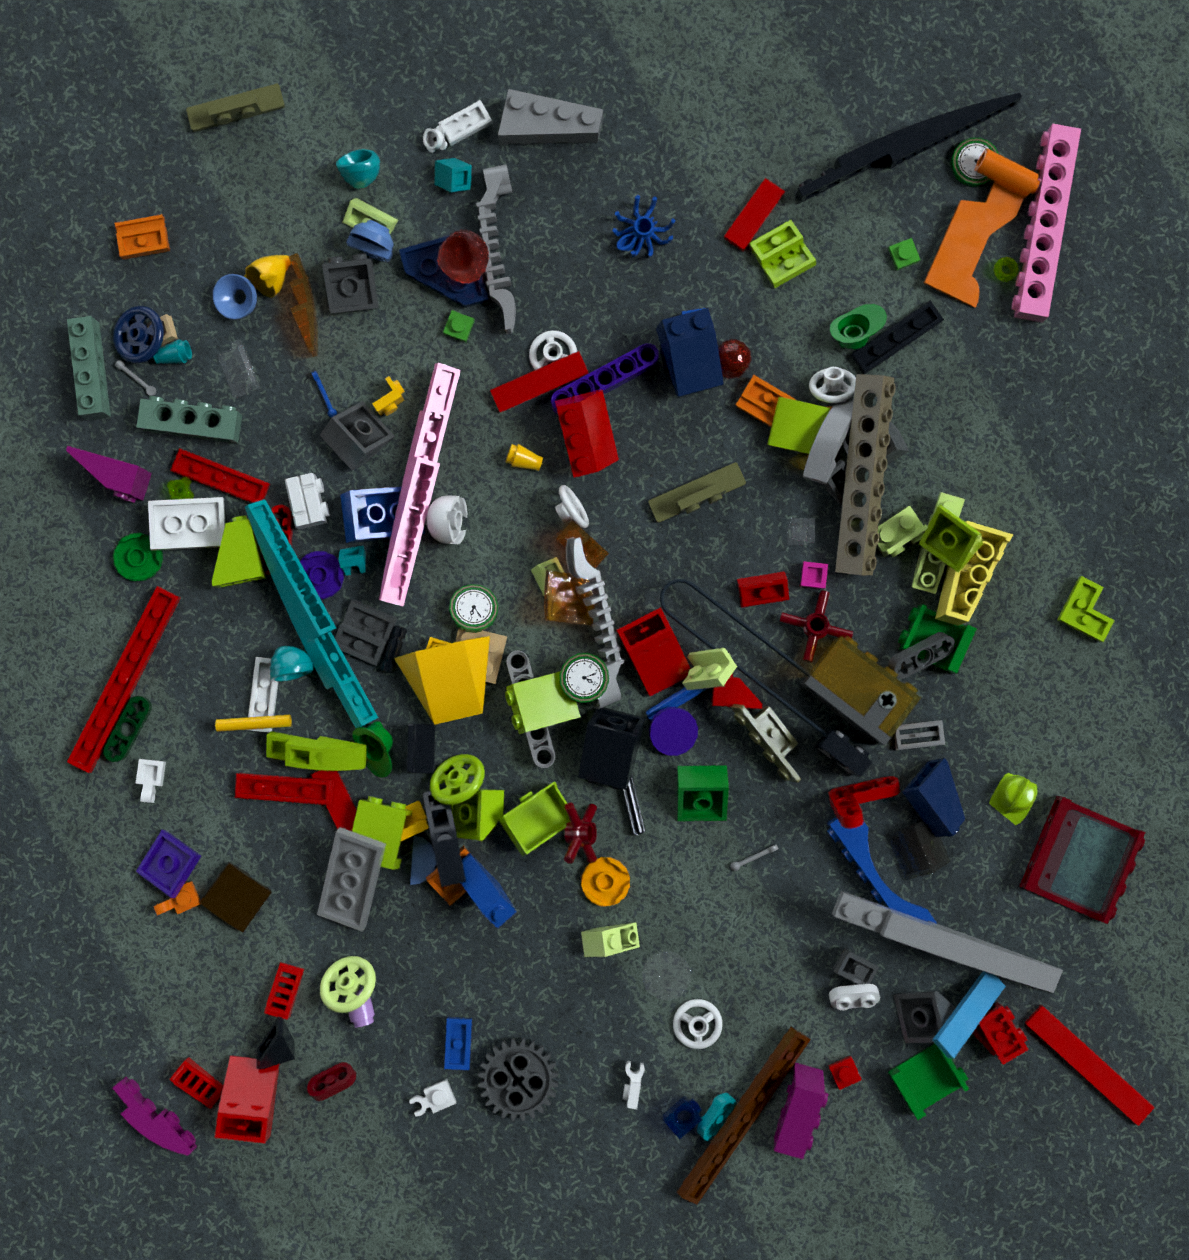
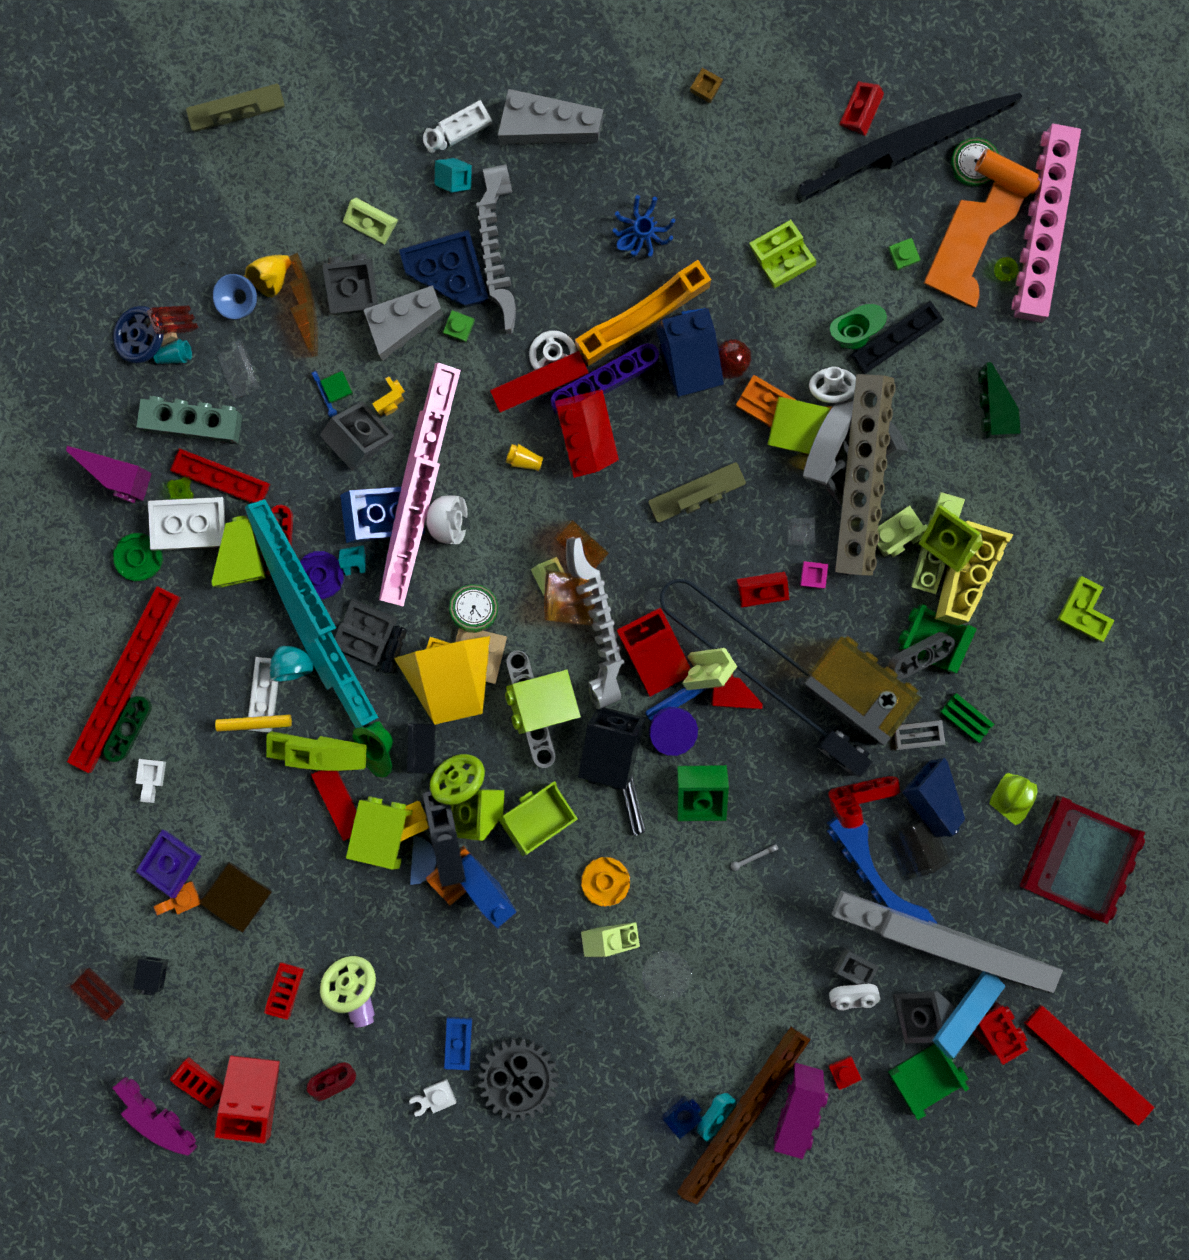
sand green brick [67,316,111,420] -> none
orange plate [114,214,170,260] -> none
light grey hinge [115,360,156,396] -> none
red tile [235,773,334,805] -> none
black slope [256,1016,295,1070] -> none
white brick [285,473,330,529] -> none
light grey plate [317,827,386,932] -> none
teal hat [336,149,380,189] -> none
medium blue tile [346,235,393,262] -> none
medium blue piece [350,220,394,252] -> none
clear red hair [437,229,489,284] -> none
white piece [555,485,589,528] -> none
tile [560,653,610,703] -> none
dark red bar [564,803,597,864] -> none
white plate [623,1061,644,1109] -> none
white piece [673,999,722,1049] -> none
red tile [724,178,785,252] -> none
olive bracket [731,704,801,783] -> none
dark red bar [779,590,853,663] -> none
none -> clear red tile [70,968,125,1021]
none -> black brick [133,956,168,995]
none -> clear red tile [147,306,198,334]
none -> green tile [321,371,353,404]
none -> light grey wedge [363,286,443,361]
none -> light orange arch [575,260,711,366]
none -> pearl gold plate [690,68,723,103]
none -> red slope [839,82,884,136]
none -> green tile [940,693,994,743]
none -> dark green slope [978,362,1021,439]

